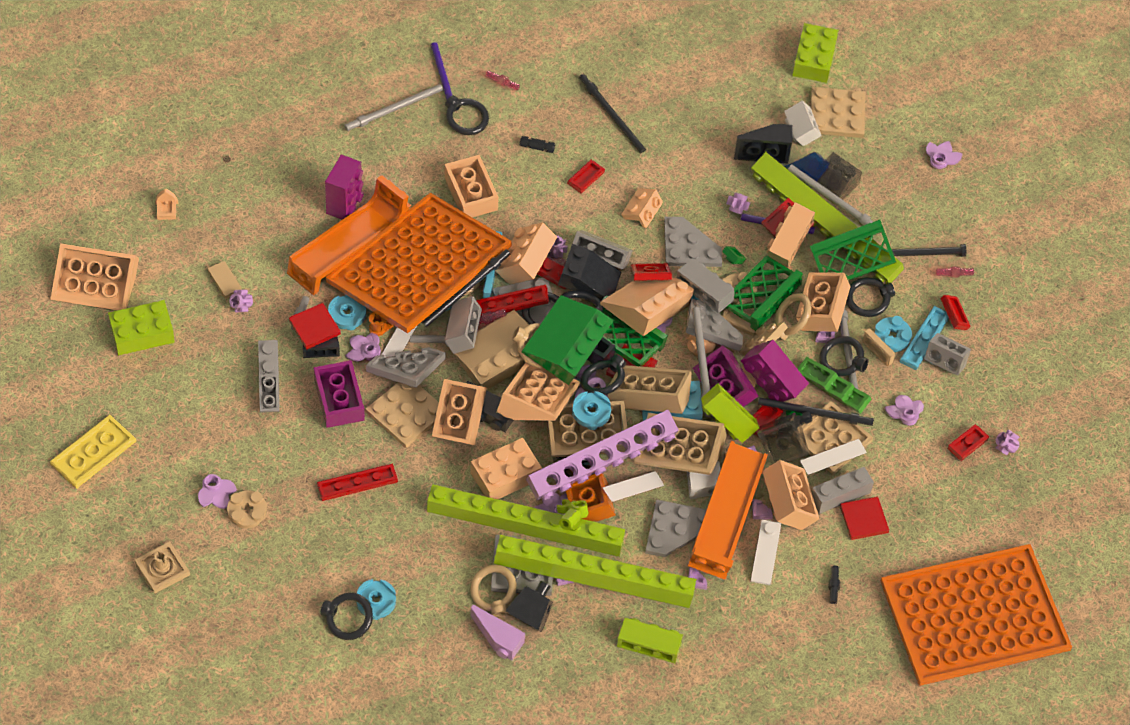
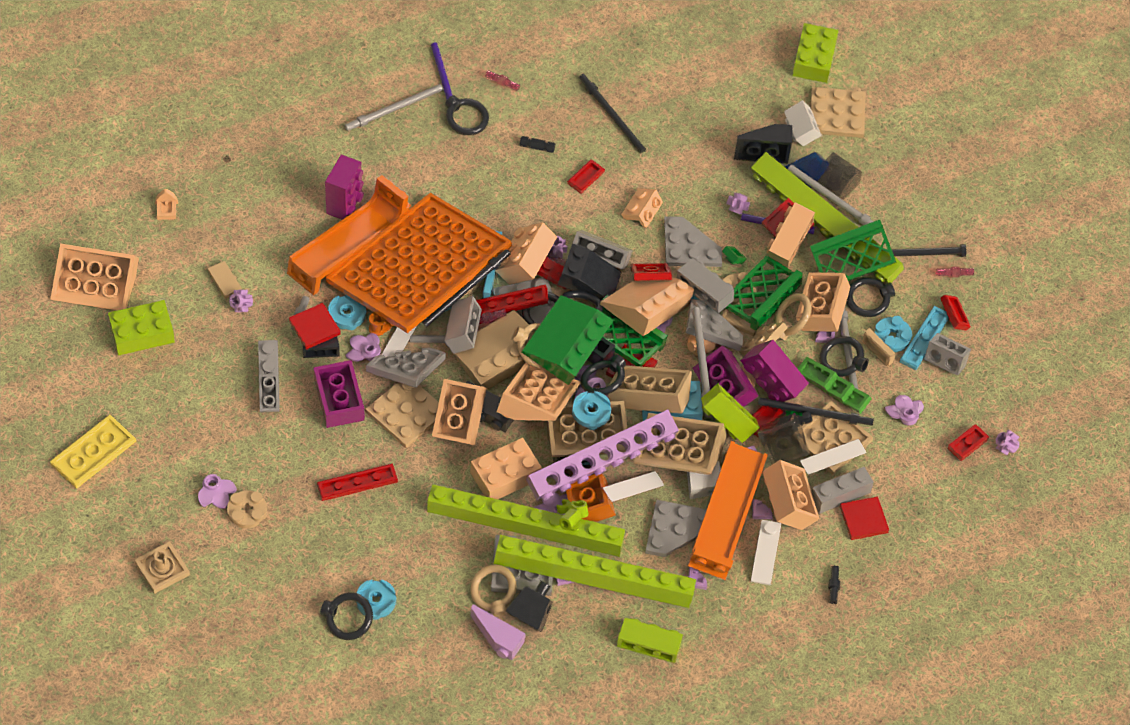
light nougat brick [444,155,499,218] -> none
orange plate [880,544,1072,686] -> none
lavender plate [926,141,962,169] -> none

